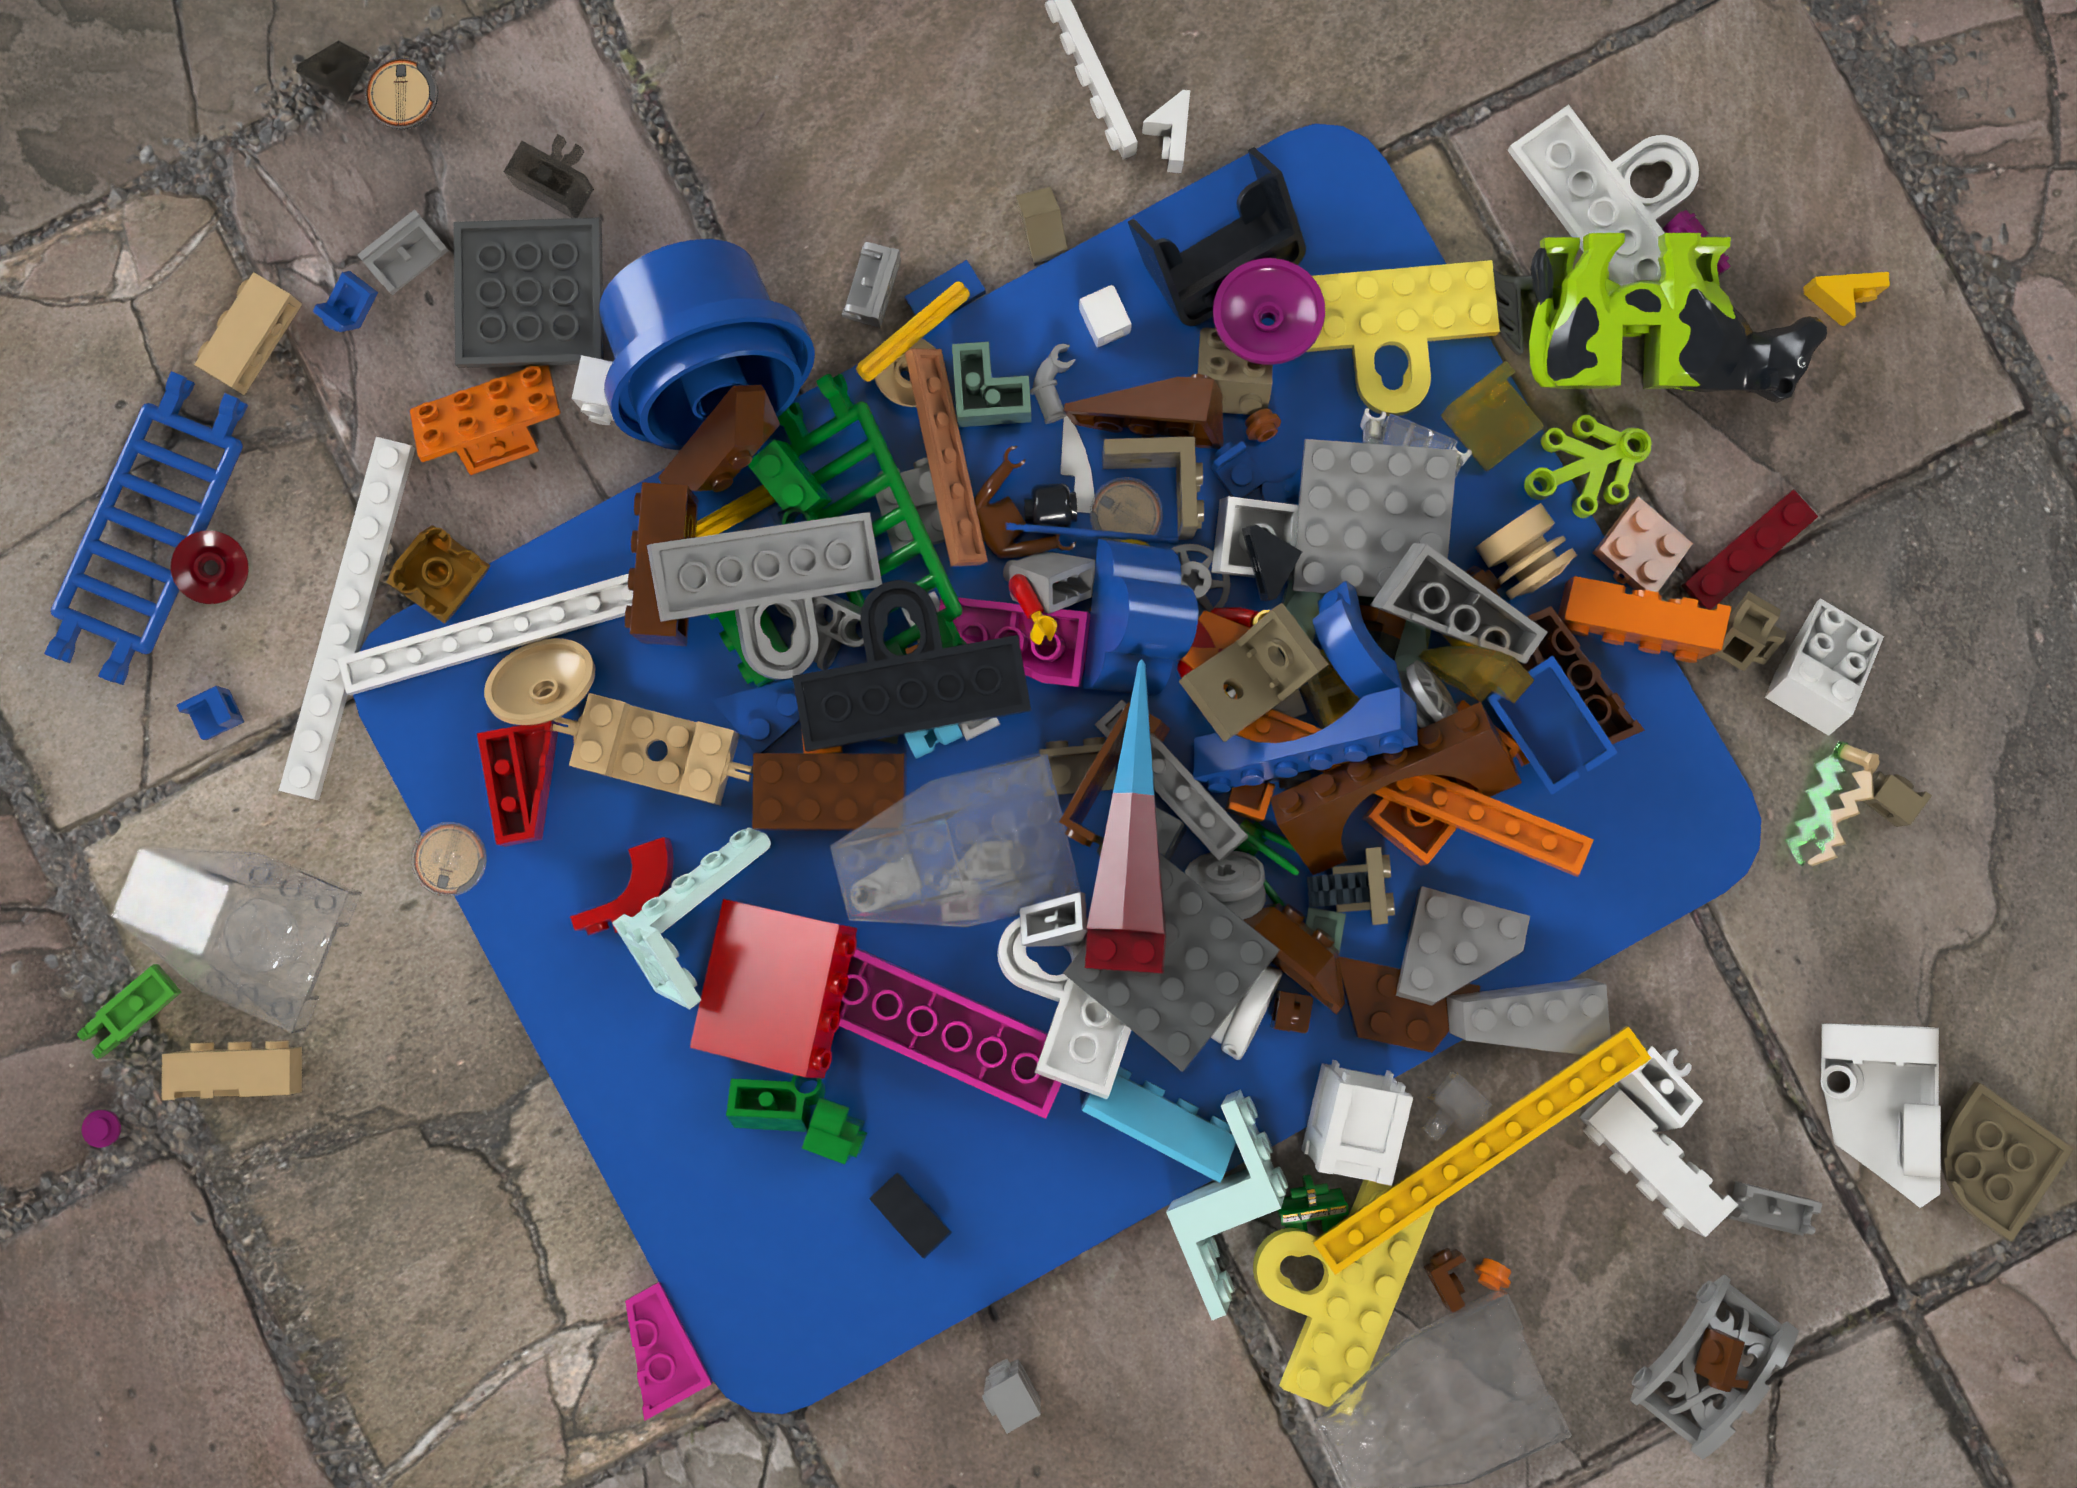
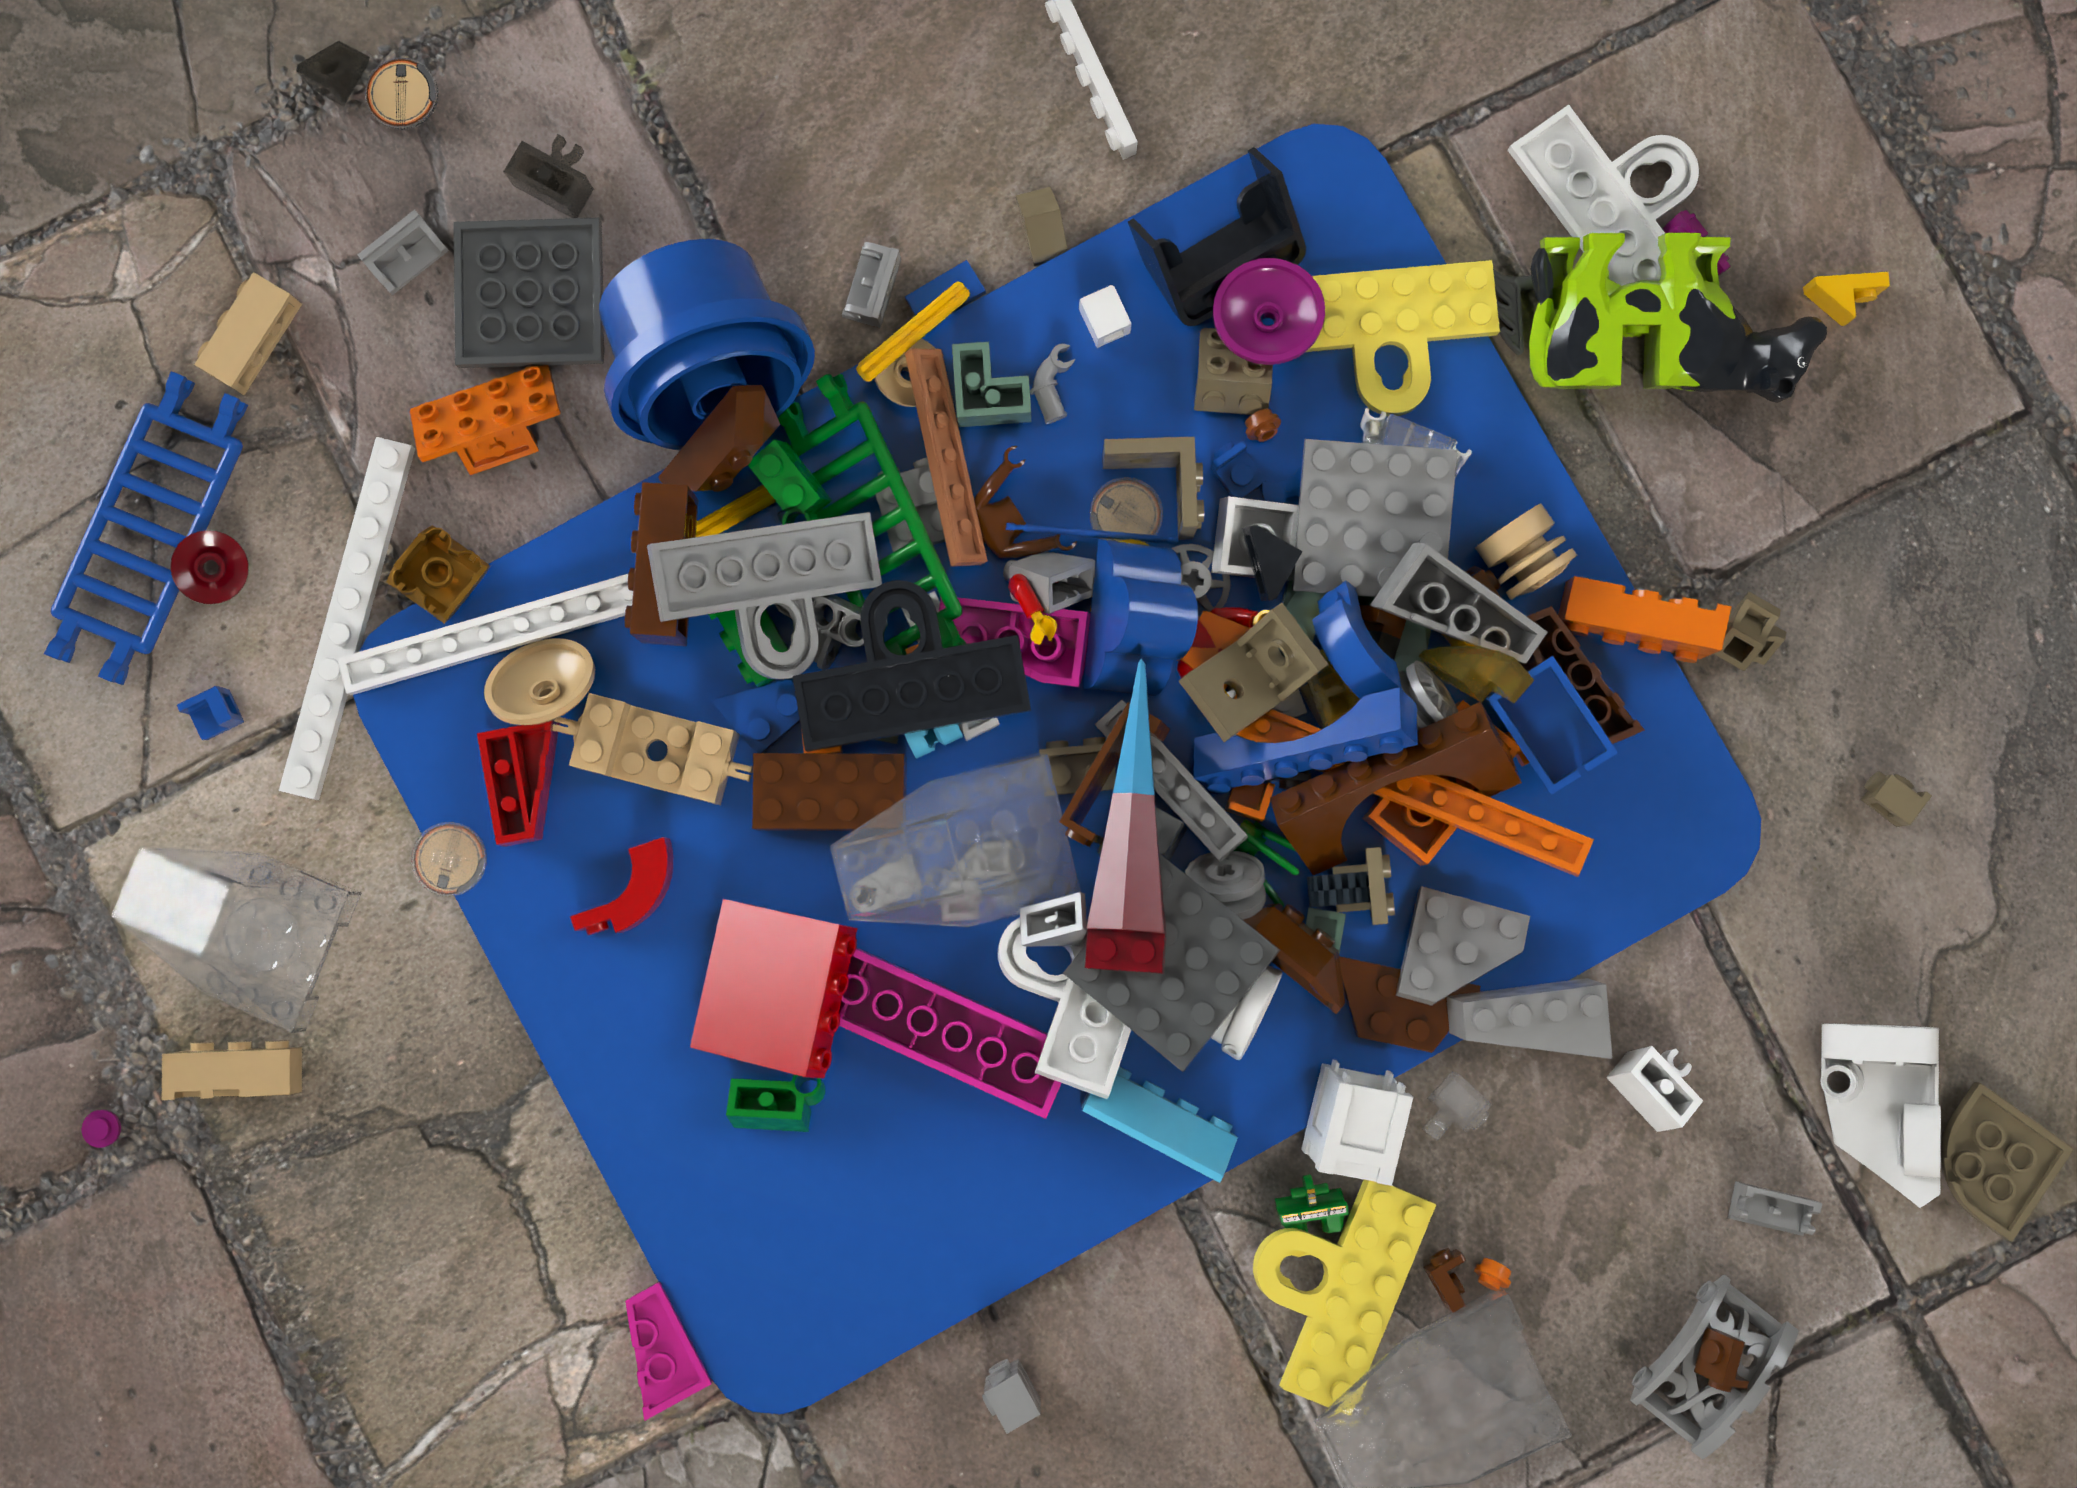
bright green hinge [77,964,182,1059] -> none
blue bracket [313,271,378,332] -> none
white brick [571,355,614,425] -> none
light aqua bracket [612,827,771,1010] -> none
green hinge [802,1097,867,1164] -> none
black slope [869,1173,952,1259] -> none
black head [1024,483,1077,528] -> none
white sticker [1061,416,1095,513] -> none
reddish brown wedge [1063,374,1224,449] -> none
white slope [1142,90,1190,173] -> none
light aqua bracket [1166,1089,1288,1320] -> none
reddish brown bracket [1270,990,1313,1033] -> none
yellow plate [1312,1026,1652,1275] -> none
clear yellow bracket [1440,361,1543,471] -> none
lime plant [1524,415,1652,518] -> none
white wedge [1579,1087,1738,1237] -> none
plate [1593,496,1693,592] -> none
dark red plate [1681,489,1818,610] -> none
white slope [1765,598,1884,736] -> none
piece [1785,741,1880,866] -> none

